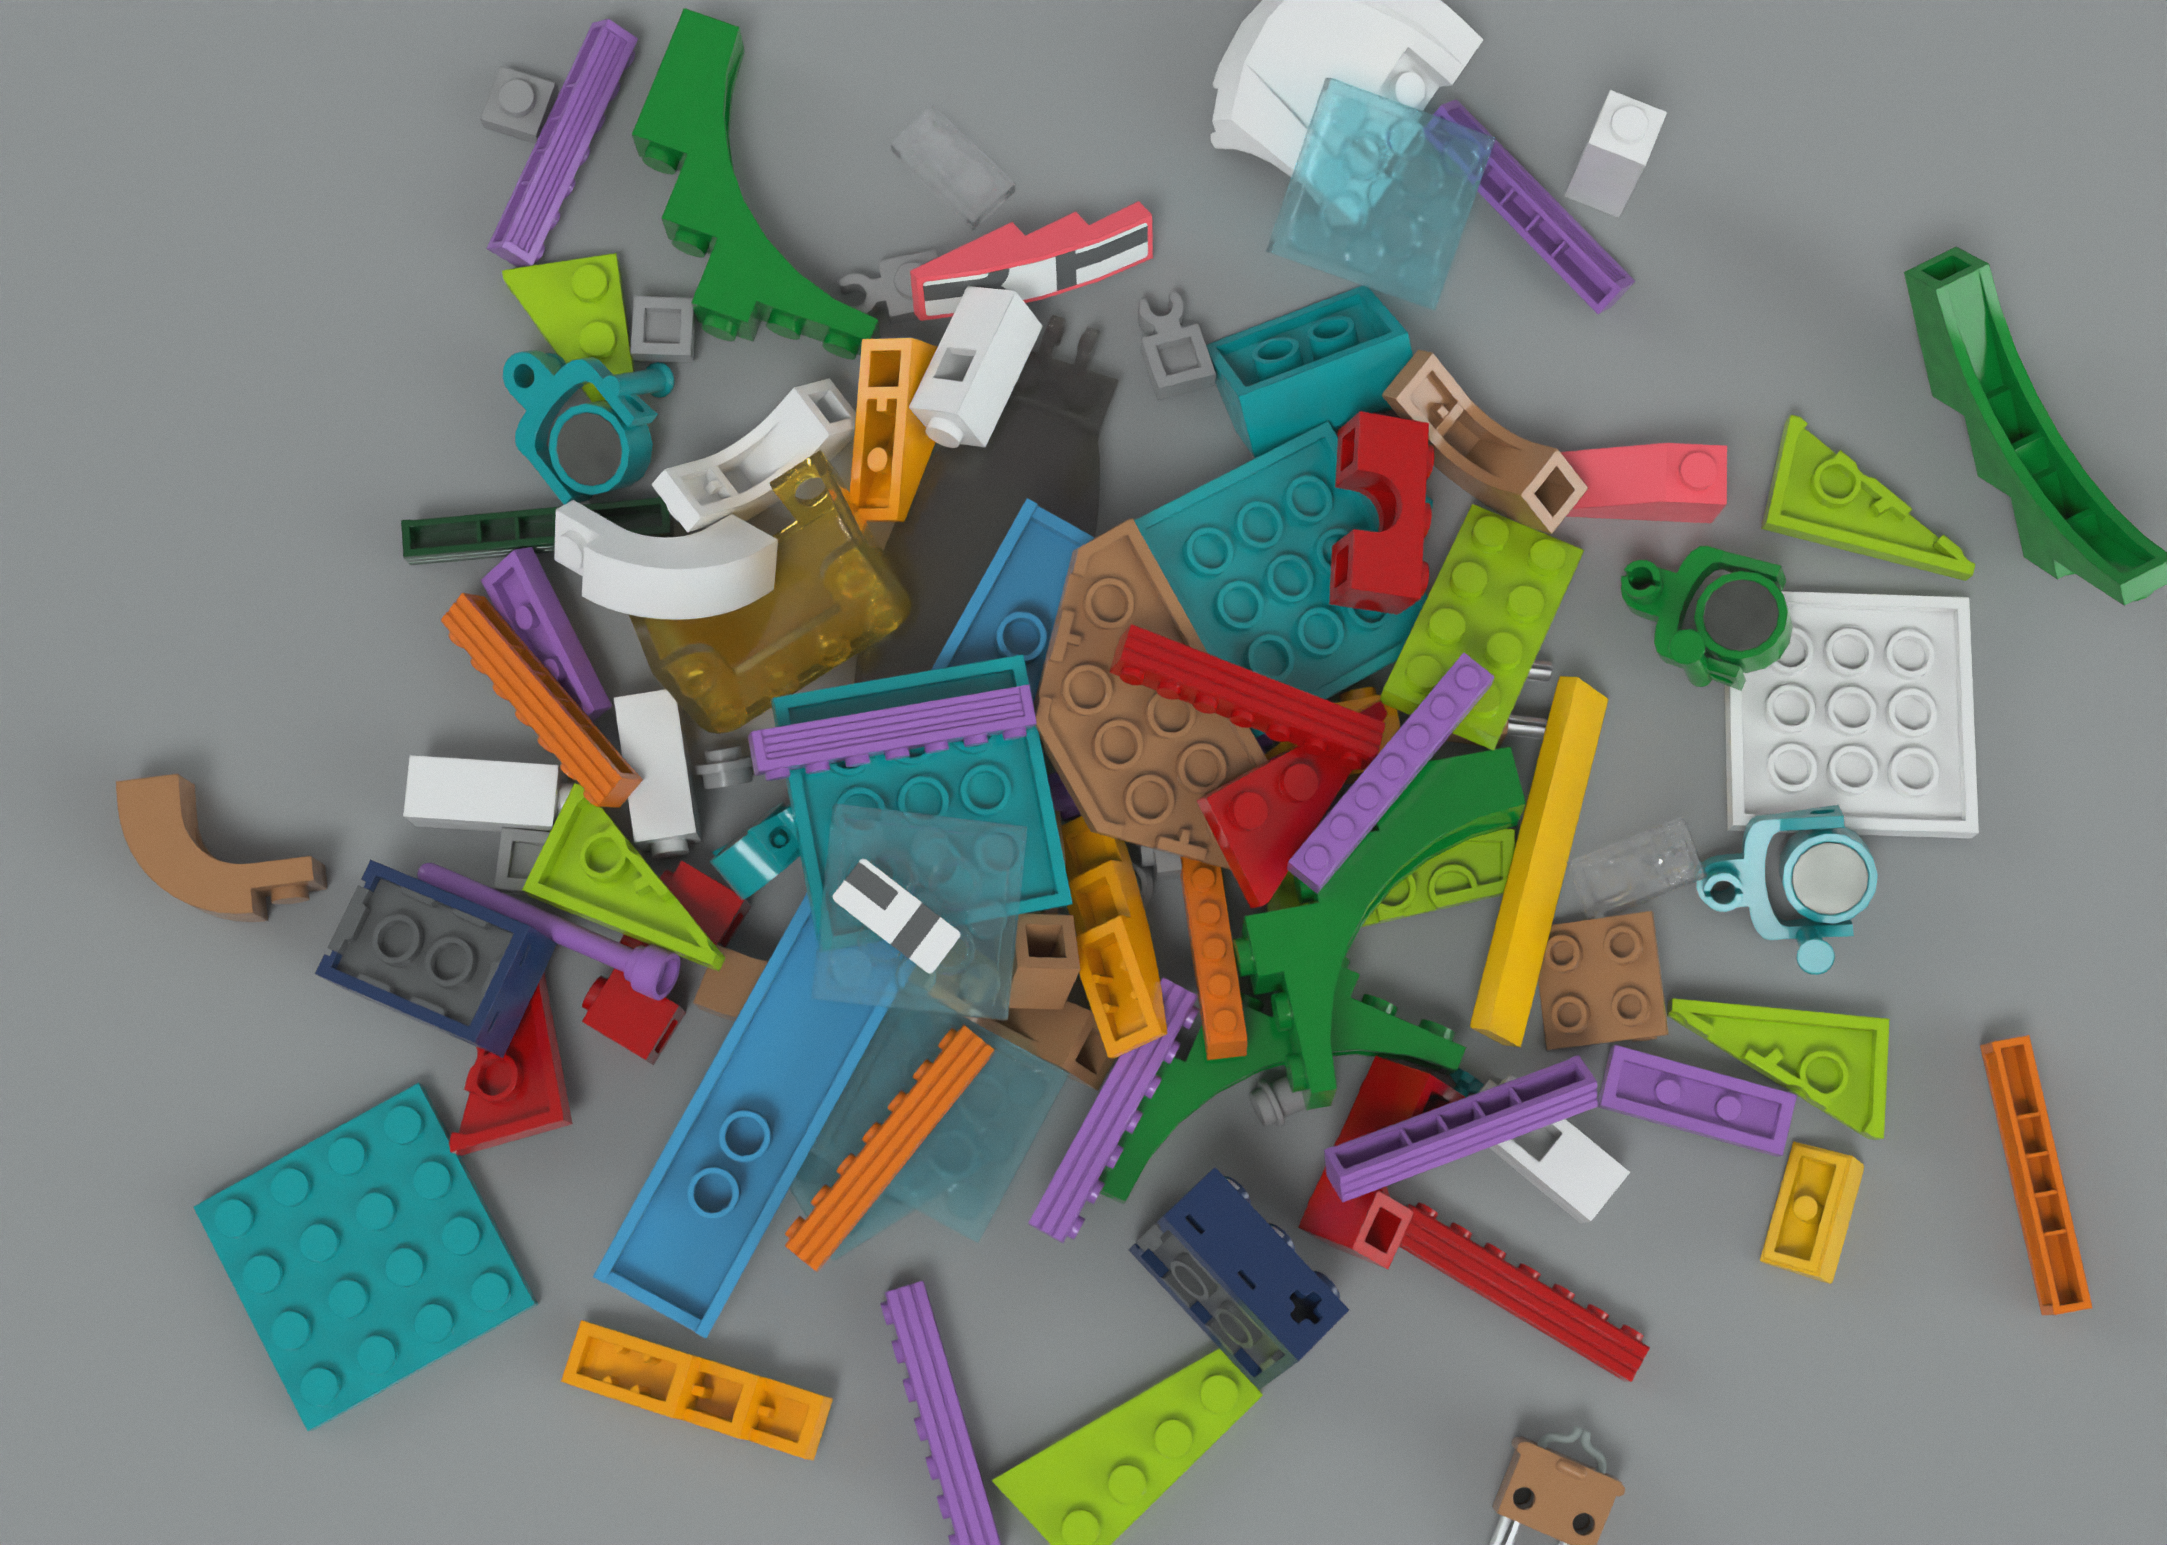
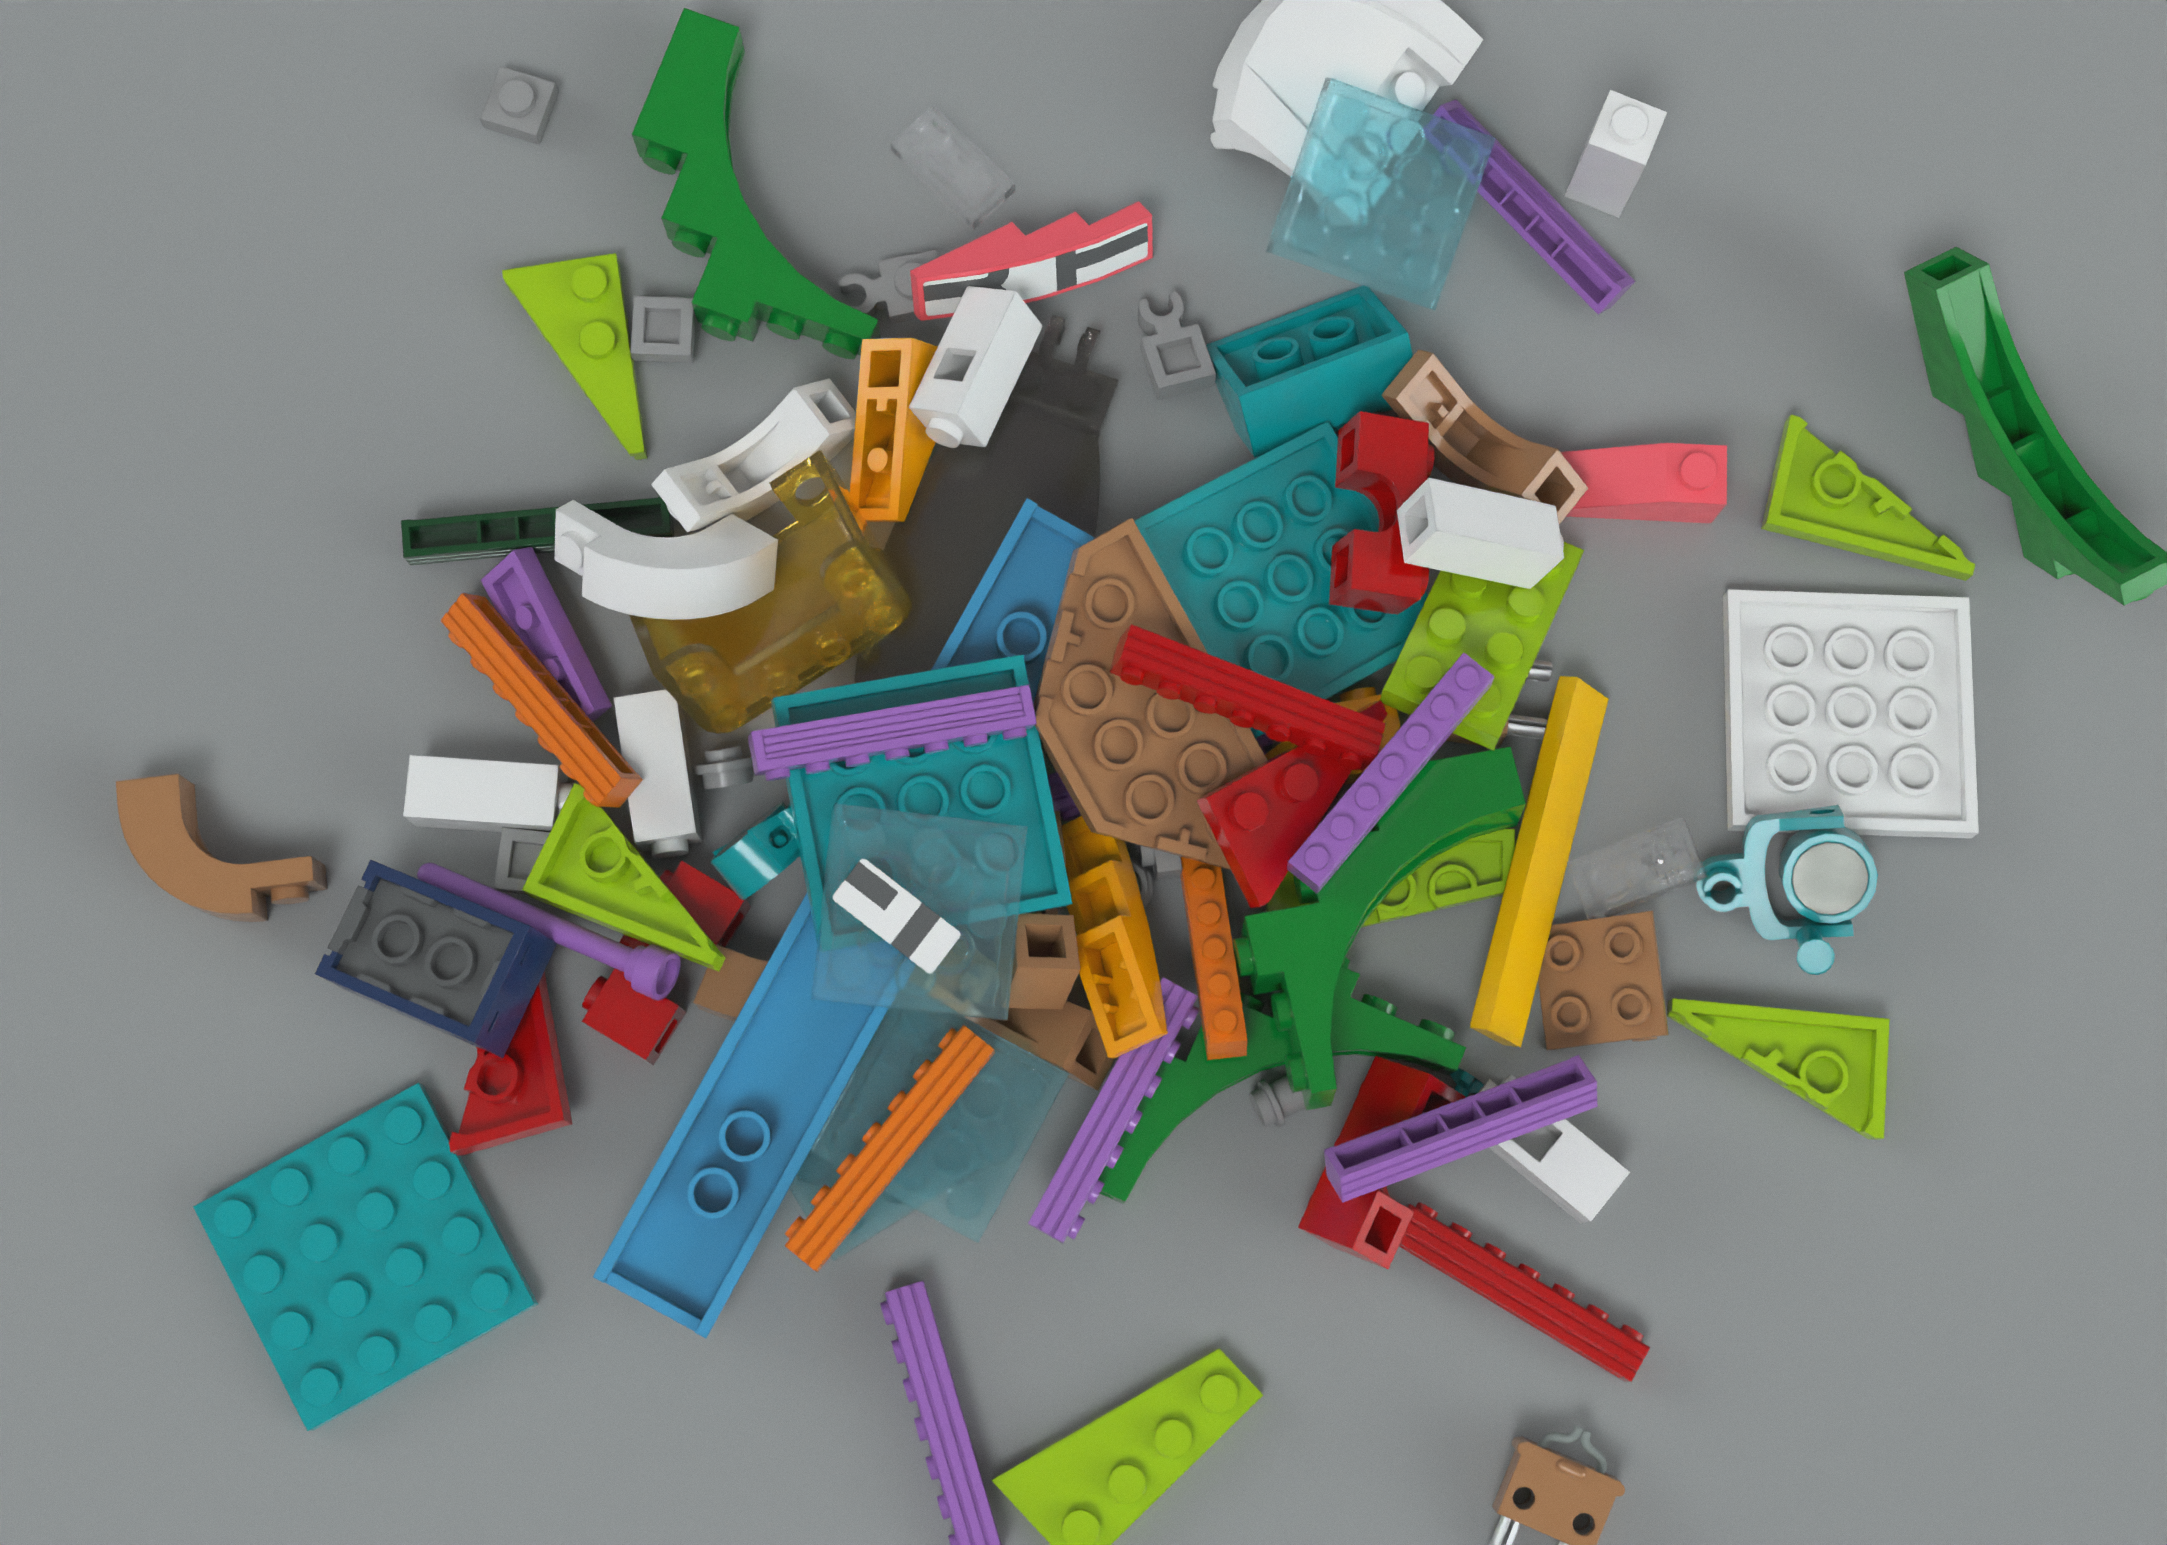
medium lavender piece [486,19,638,267] -> none
teal piece [503,350,674,505] -> none
light orange slope [561,1320,833,1461] -> none
dark blue piece [1128,1167,1349,1390] -> none
medium lavender plate [1598,1045,1797,1157] -> none
green piece [1621,546,1793,691] -> none
yellow slope [1760,1141,1864,1284] -> none
orange piece [1980,1035,2093,1315] -> none
none -> white brick [1397,478,1564,589]

